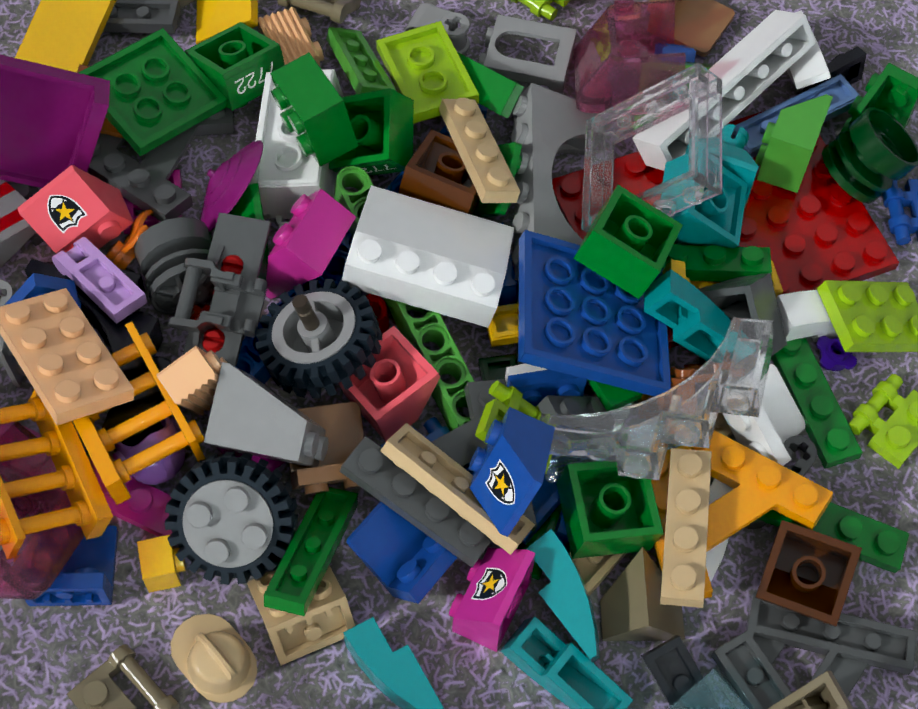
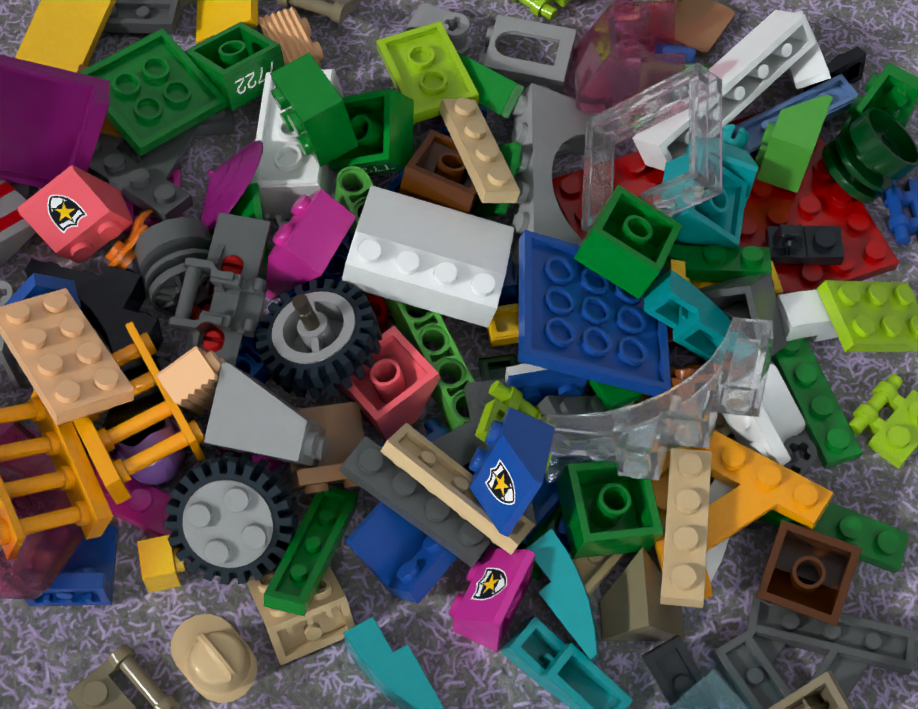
lavender plate [52,237,147,324] -> none
bright green plate [326,27,396,94] -> none
dark purple plate [816,336,857,371] -> none
none -> black hinge [765,224,844,265]

